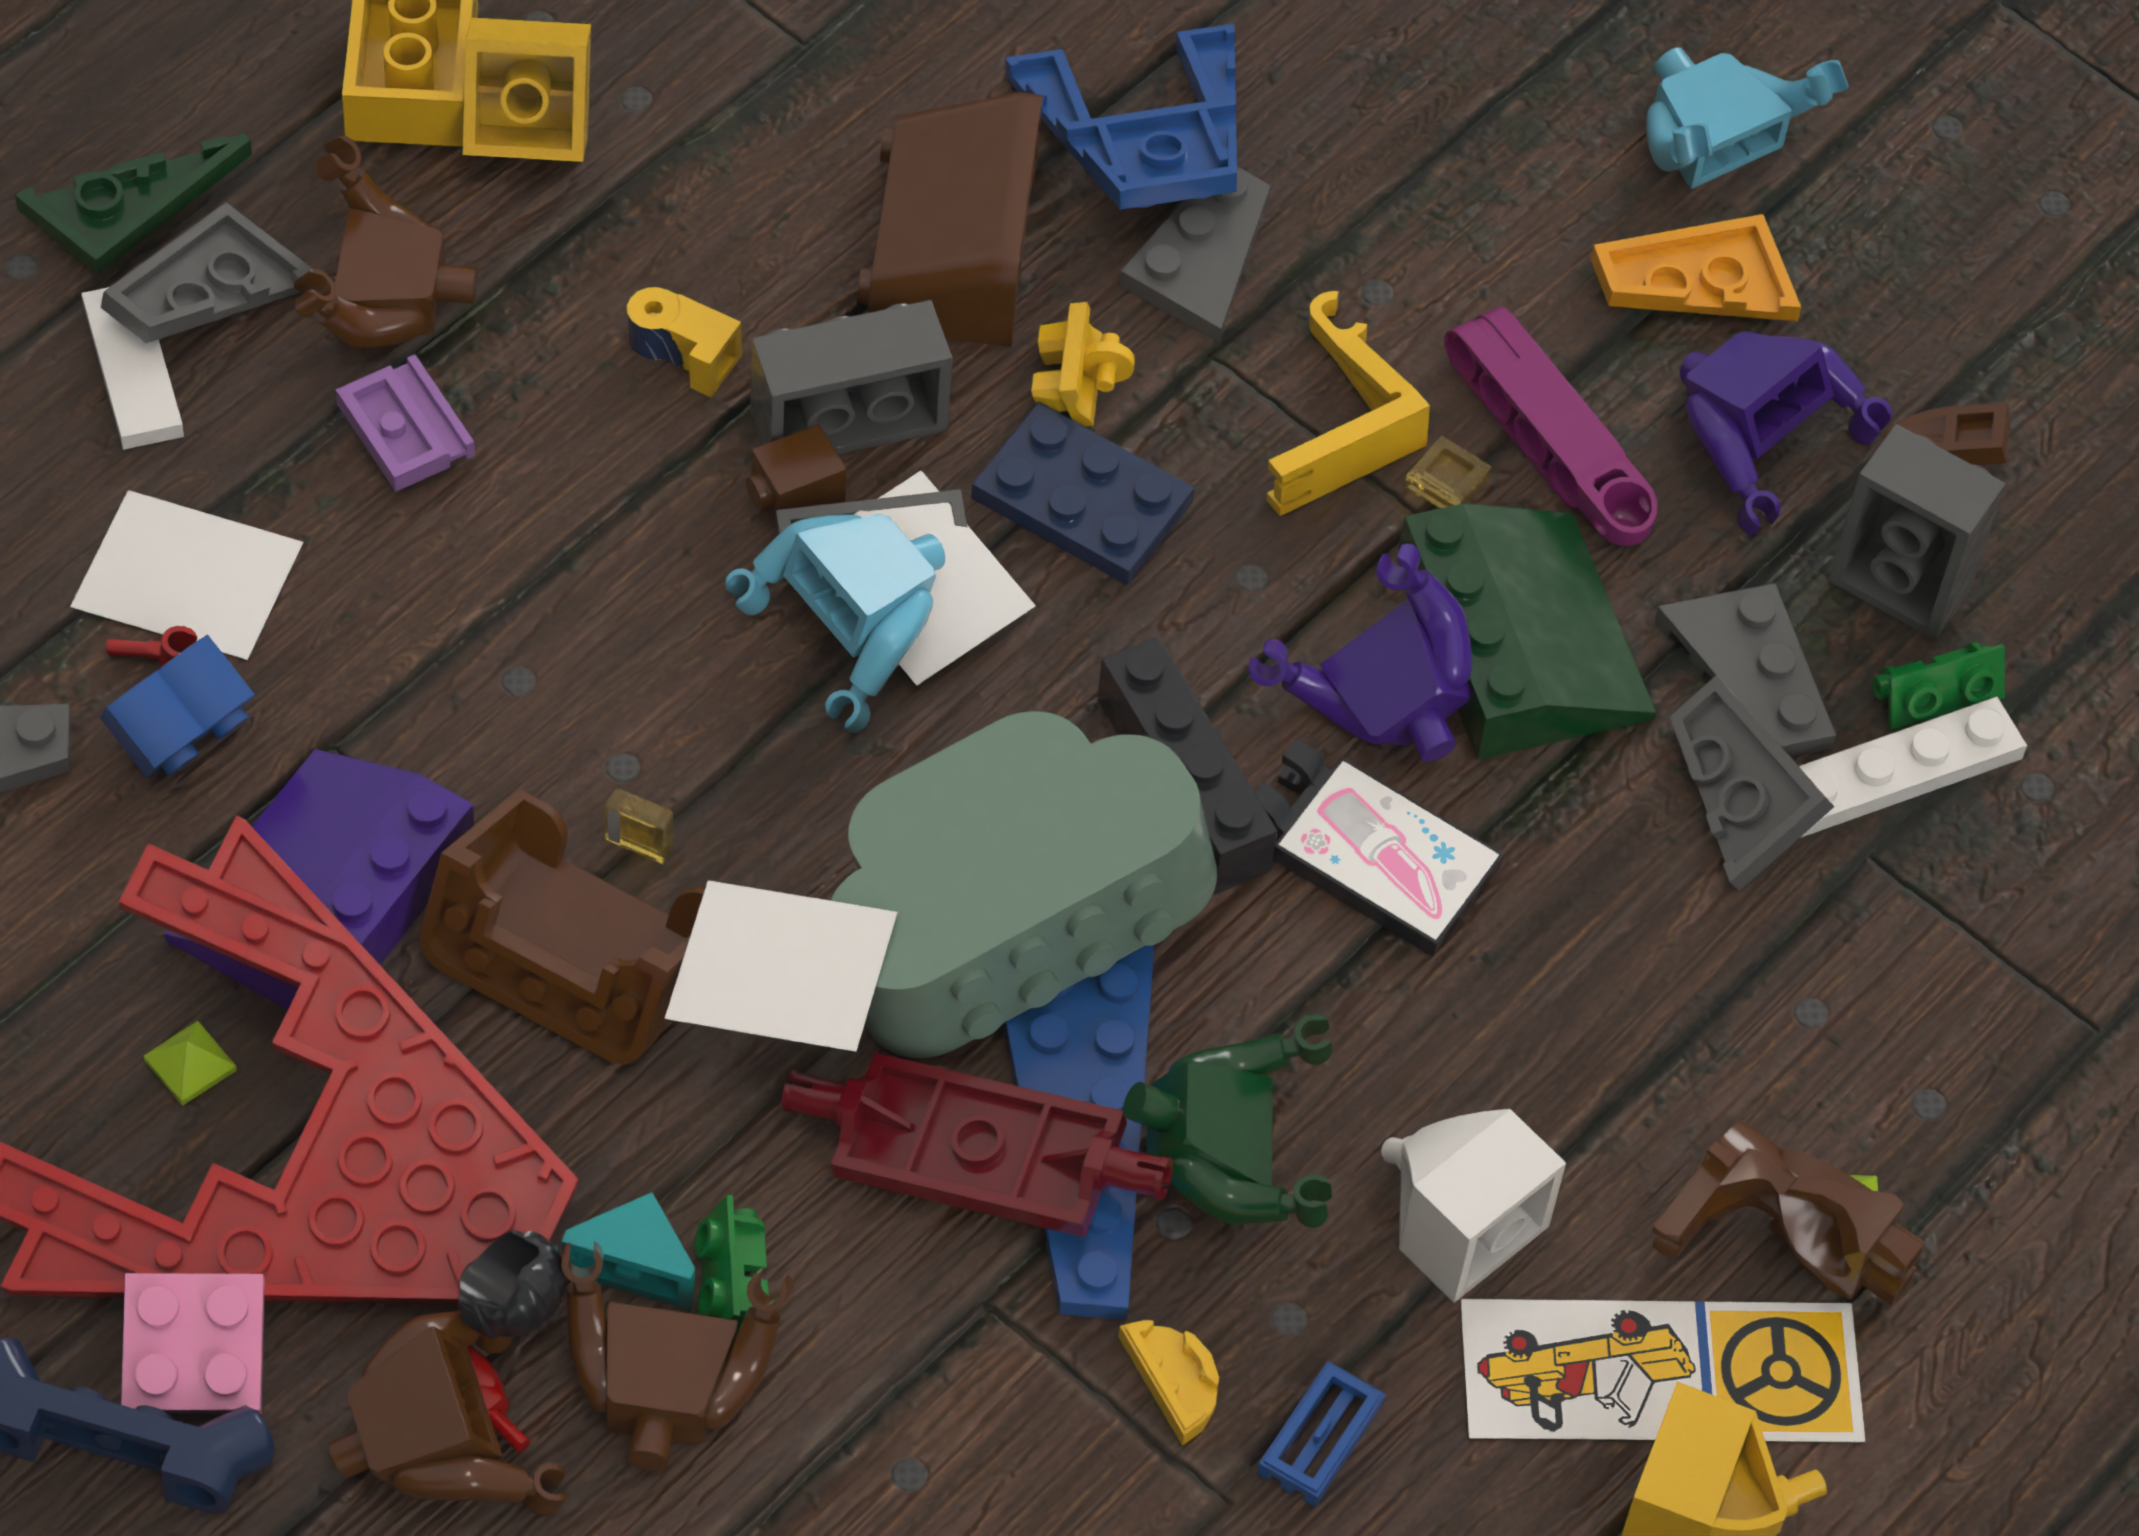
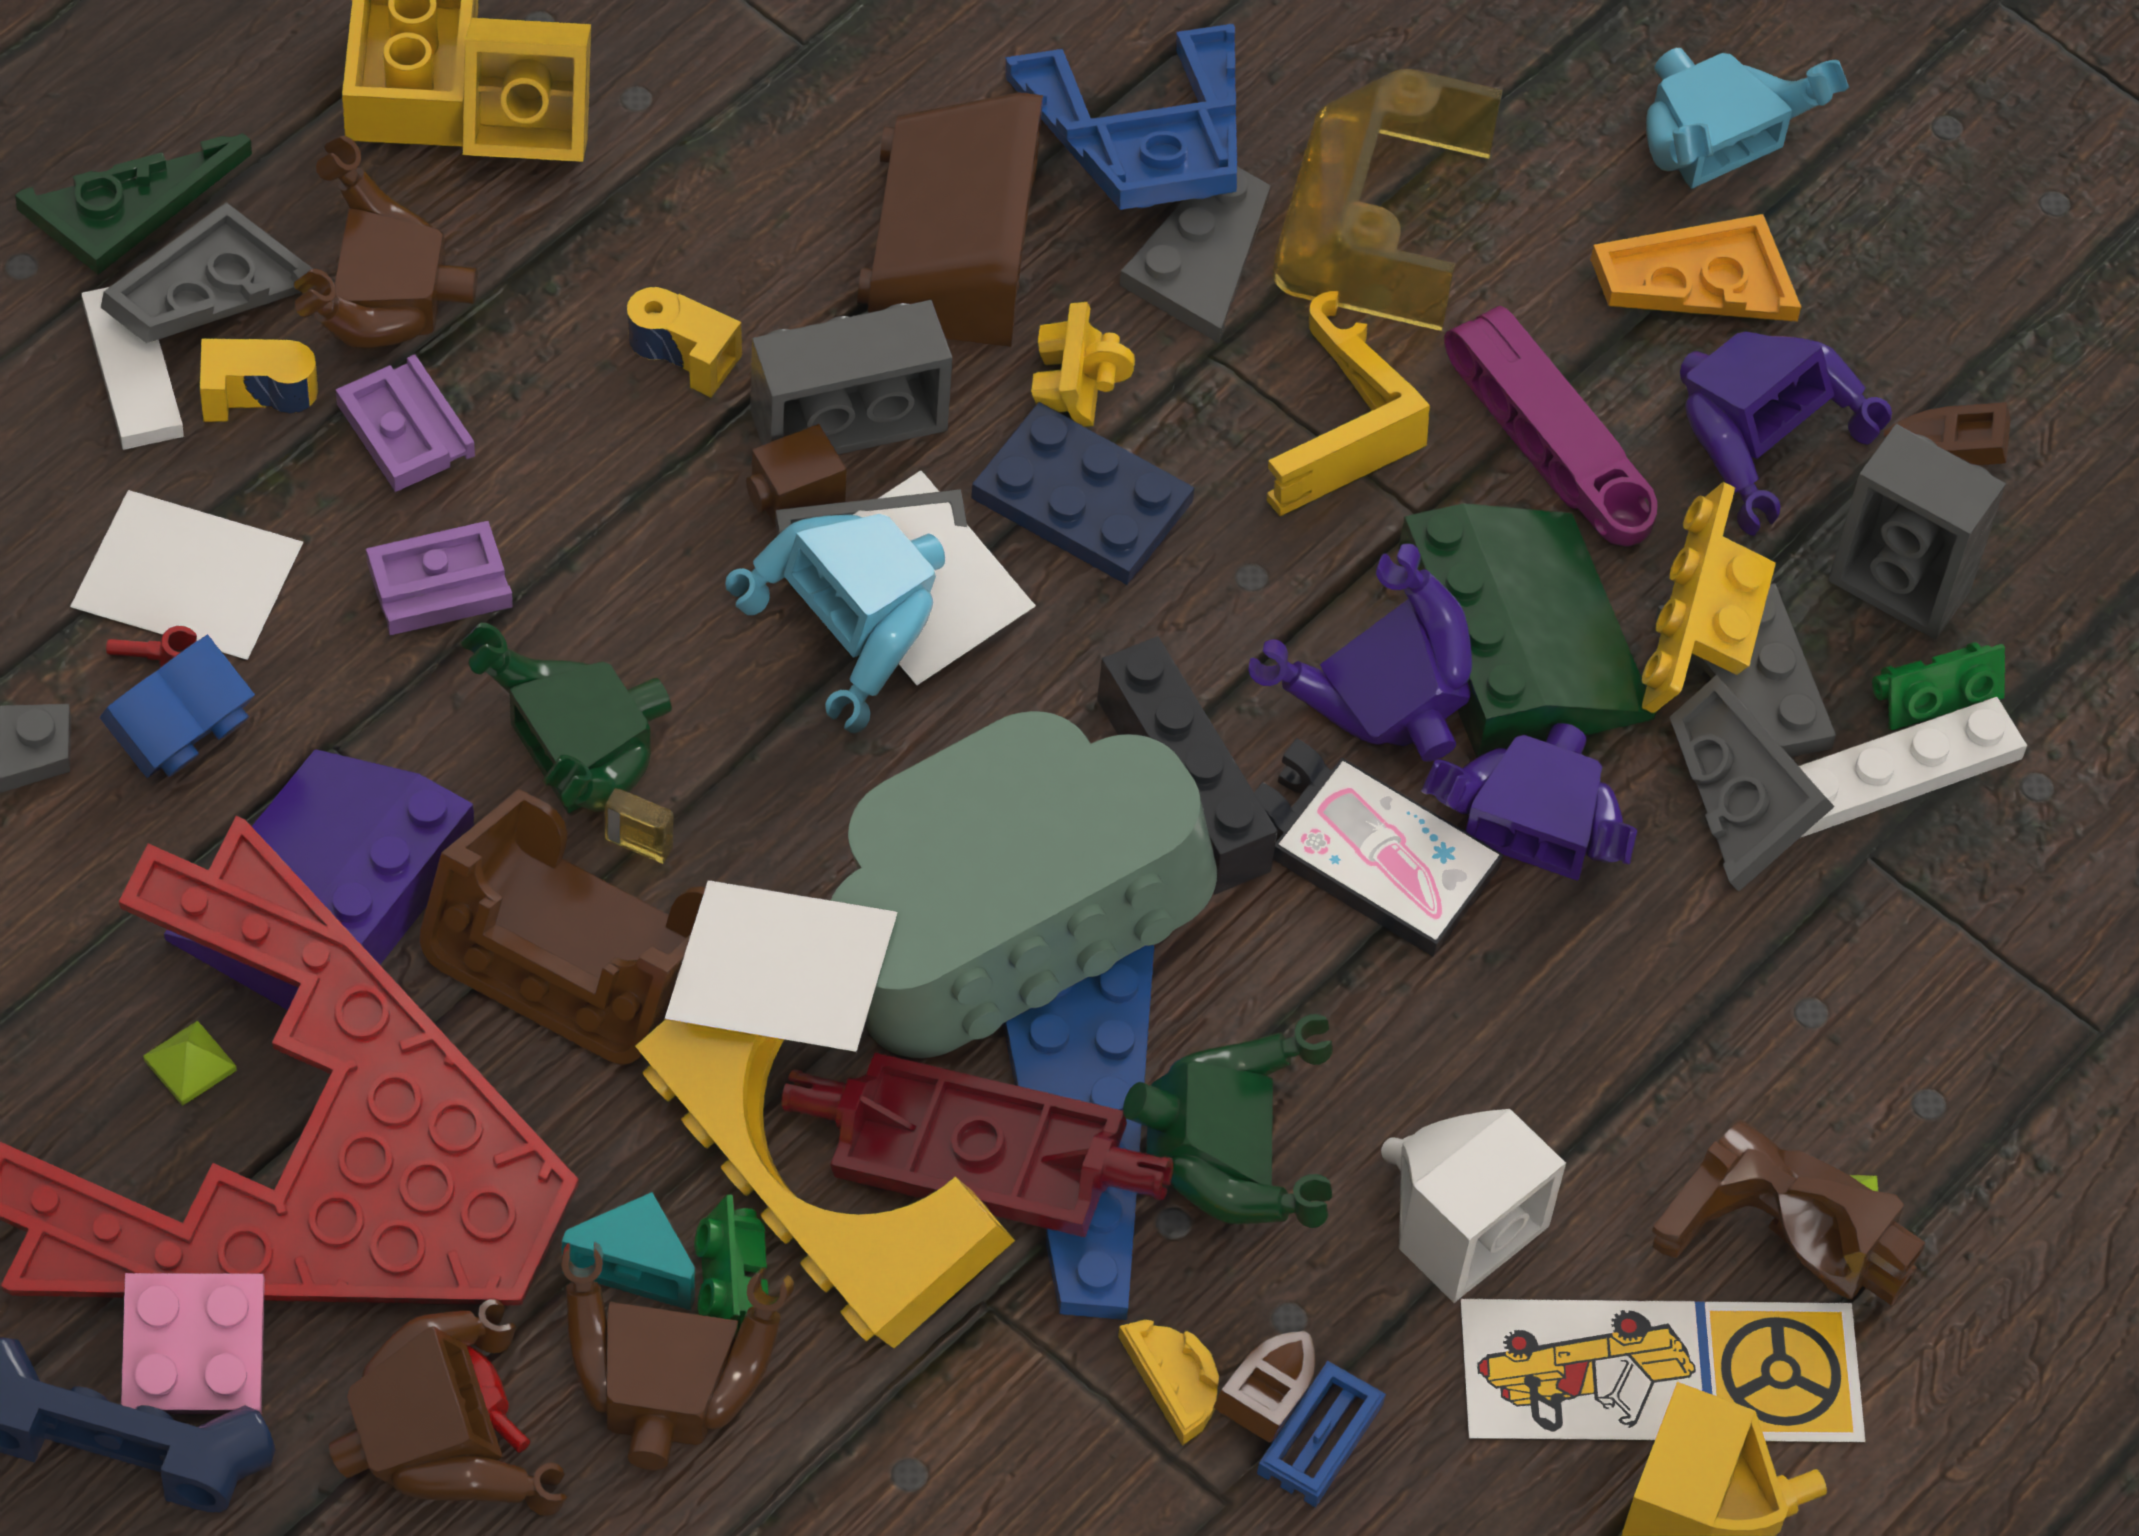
black hair [457,1230,566,1339] -> none
clear yellow tile [1405,435,1492,508] -> none
none -> yellow leg [200,339,318,422]
none -> medium lavender plate [366,521,513,635]
none -> dark green torso [461,623,672,813]
none -> yellow arch [635,1019,1015,1348]
none -> plate [1213,1331,1316,1444]
none -> clear yellow windscreen [1273,69,1503,331]
none -> dark purple torso [1421,723,1637,881]
none -> yellow bracket [1642,482,1776,713]

